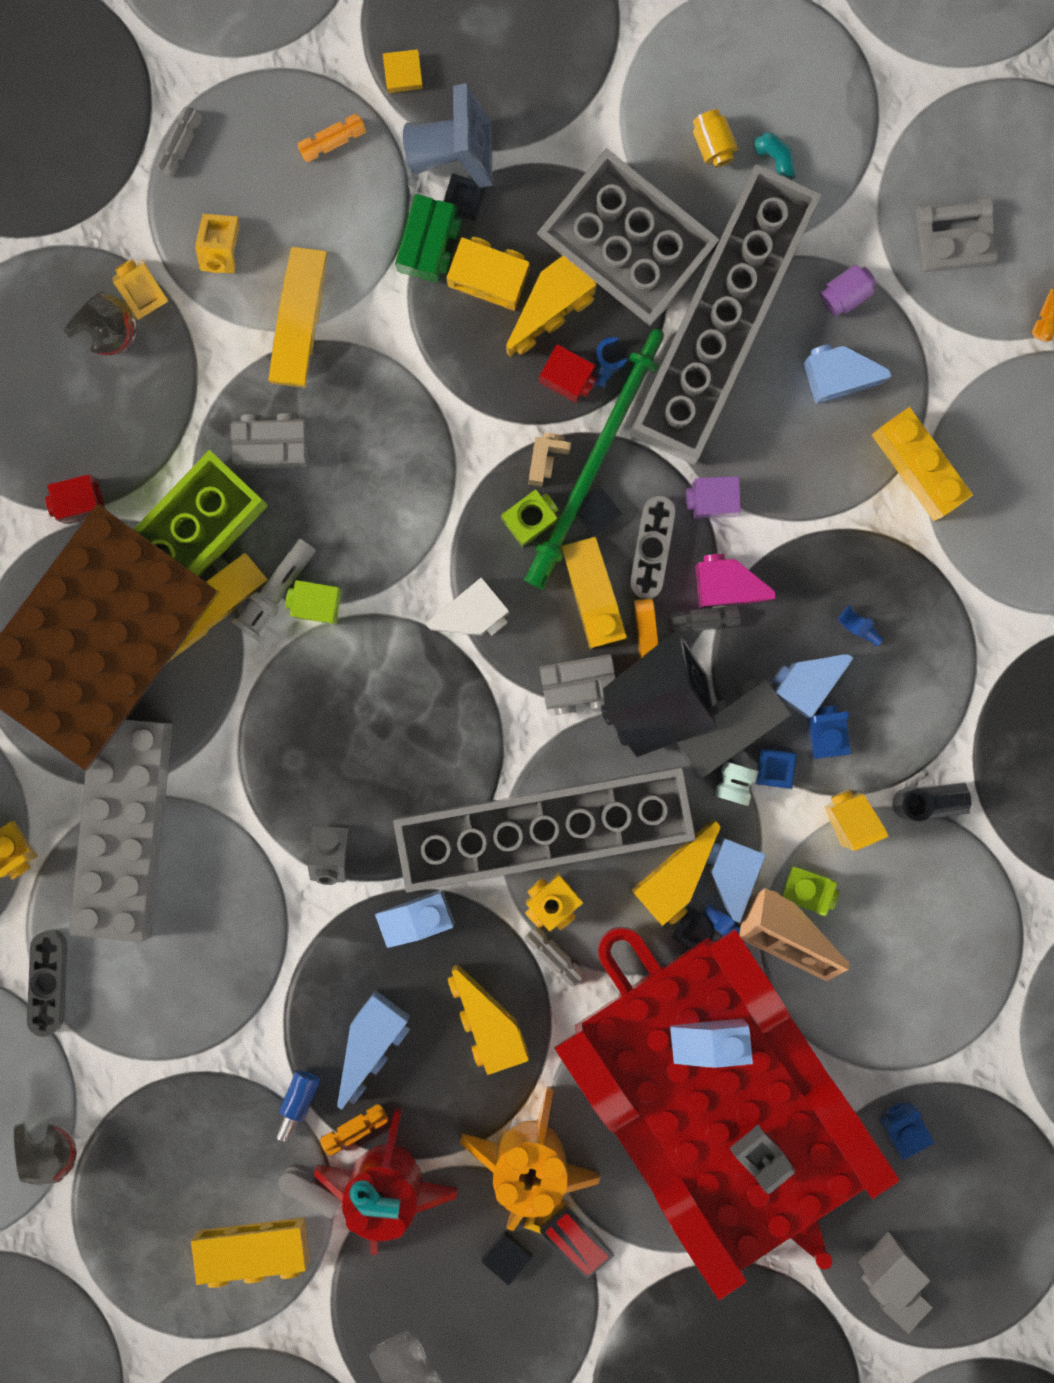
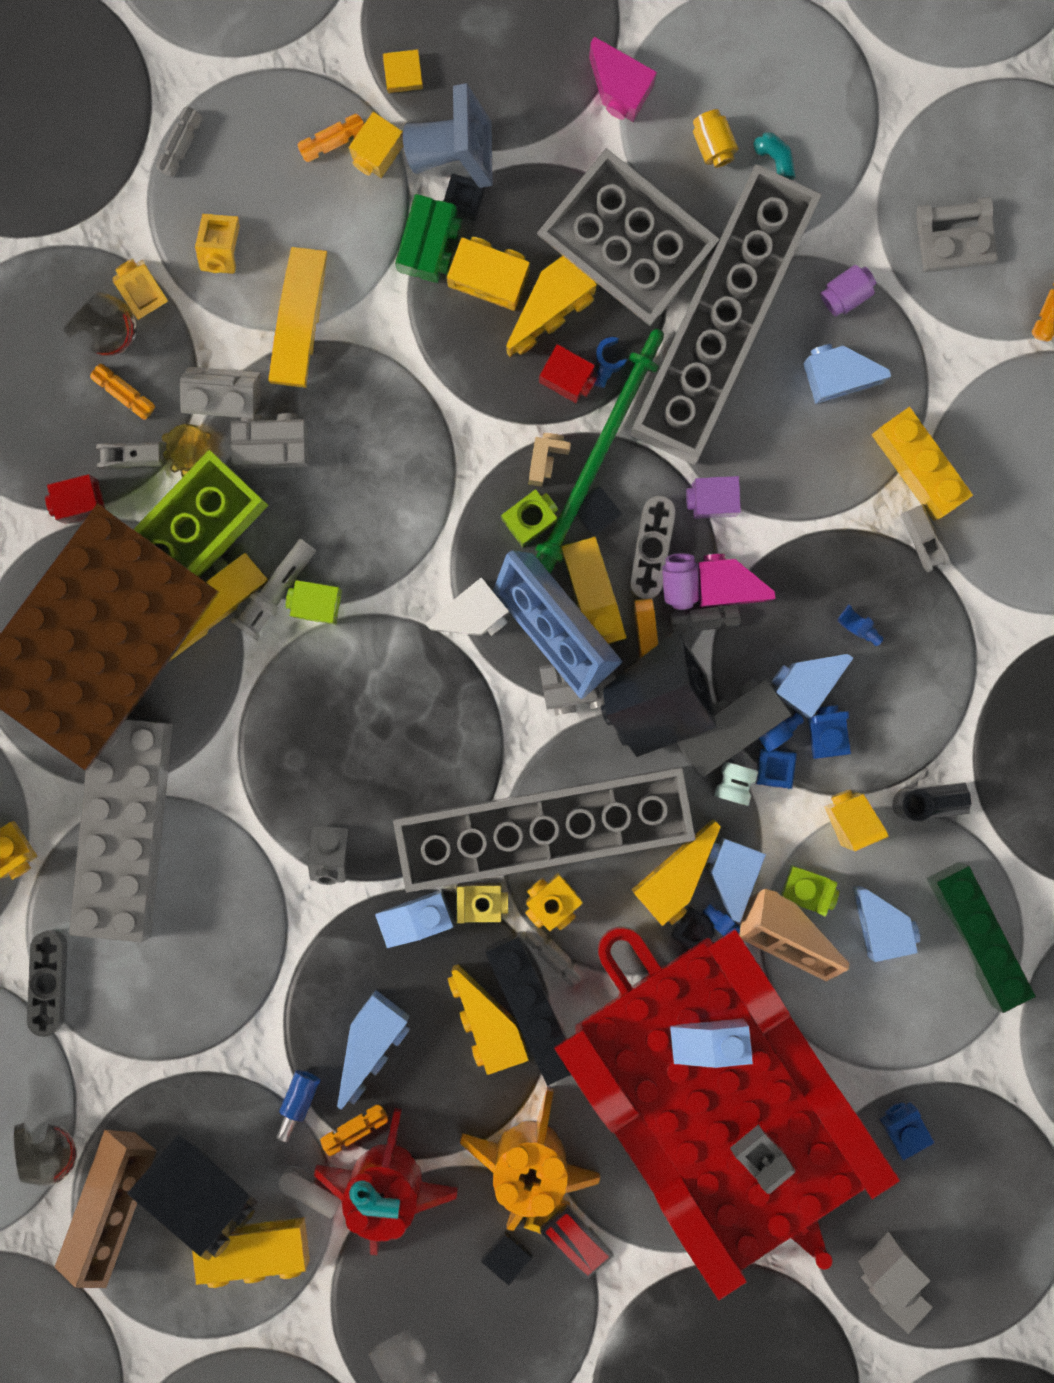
none -> medium nougat brick [55,1130,157,1288]
none -> light orange axle [90,363,155,420]
none -> light grey bar [96,442,164,469]
none -> black slope [127,1134,258,1261]
none -> clear yellow piece [161,423,211,477]
none -> light grey brick [180,367,261,419]
none -> yellow brick [349,112,404,179]
none -> light yellow brick [457,883,508,923]
none -> black arch [485,932,571,1086]
none -> medium blue slope [493,550,623,699]
none -> dark pink slope [589,37,657,122]
none -> medium lavender brick [662,553,700,610]
none -> blue piece [759,713,804,752]
none -> light blue slope [853,886,920,962]
none -> light grey bar [900,504,950,573]
none -> dark green arch [927,862,1036,1013]

